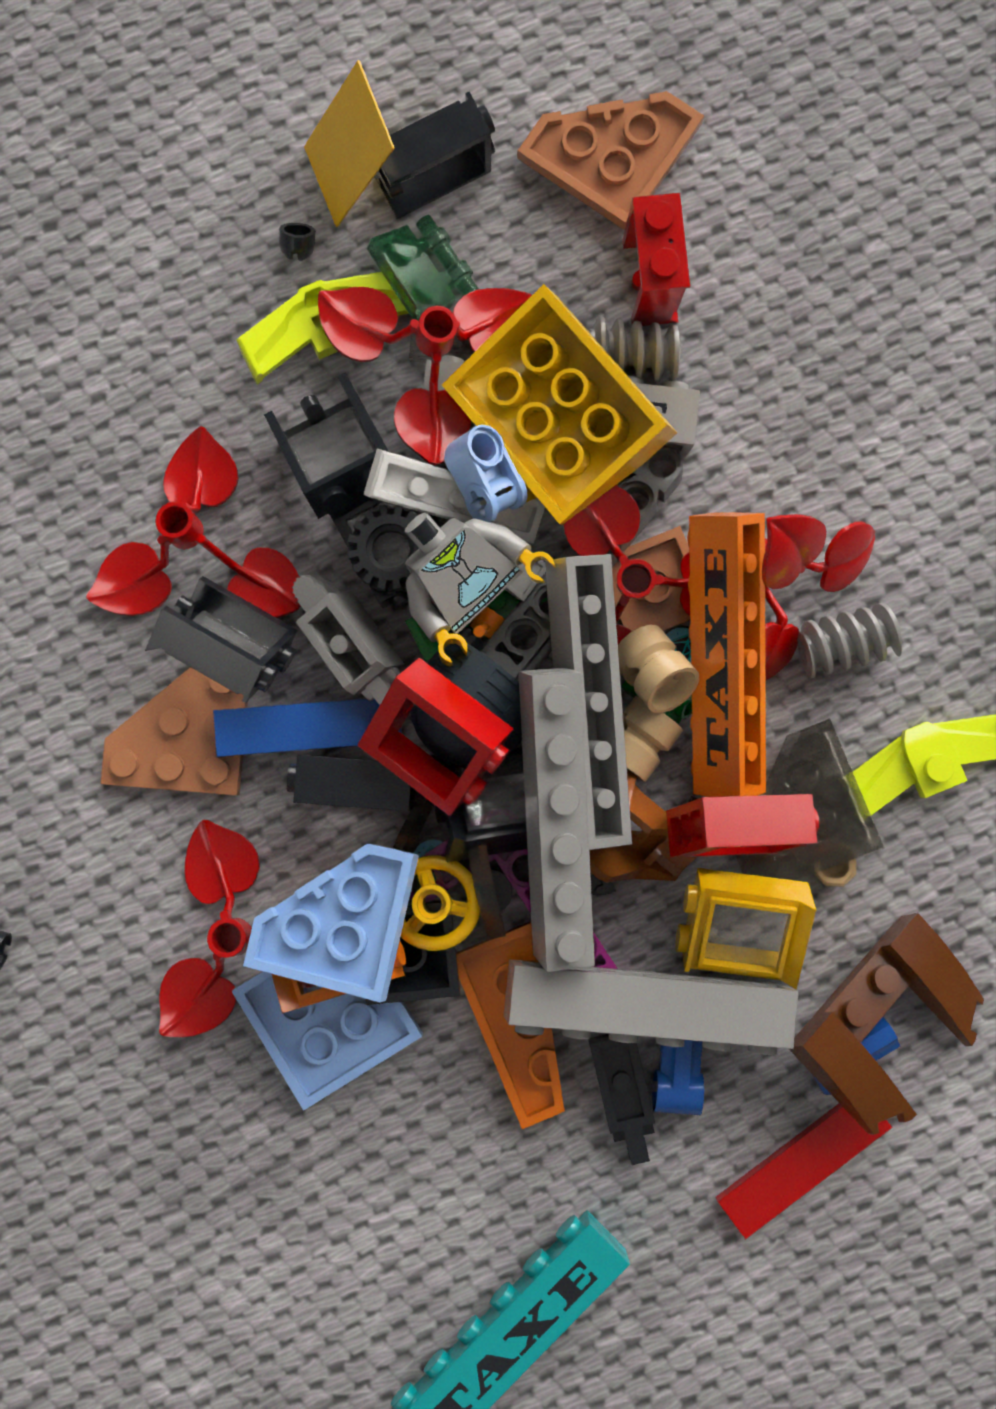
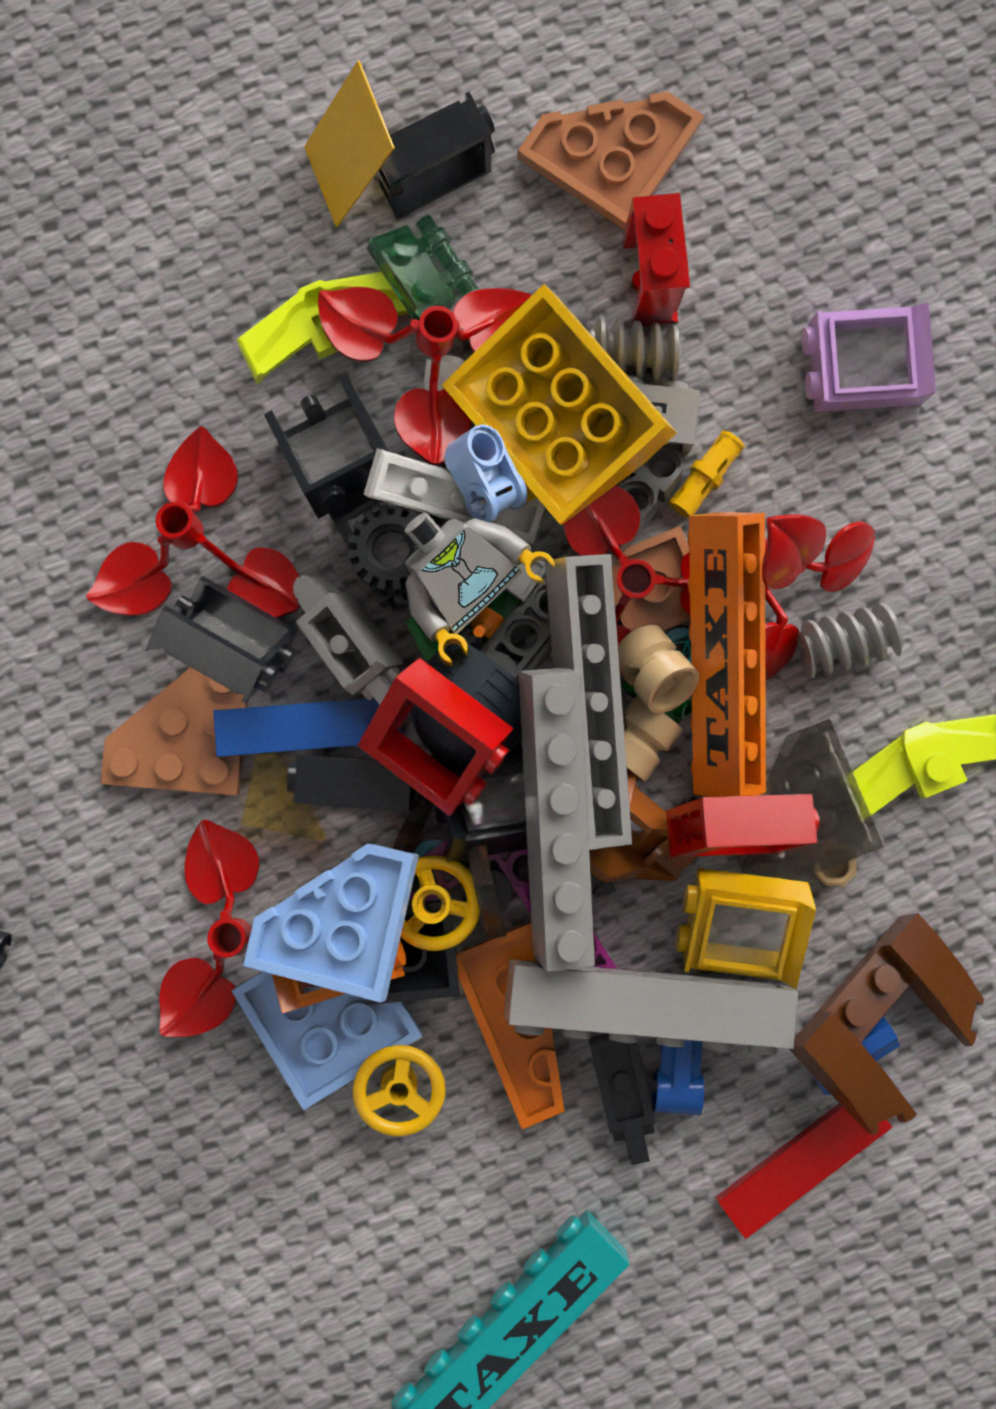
black hinge [279,223,316,261] -> none
none -> clear yellow tile [241,753,327,841]
none -> yellow piece [352,1045,446,1137]
none -> yellow pin [668,430,745,519]
none -> lavender window [802,302,936,412]

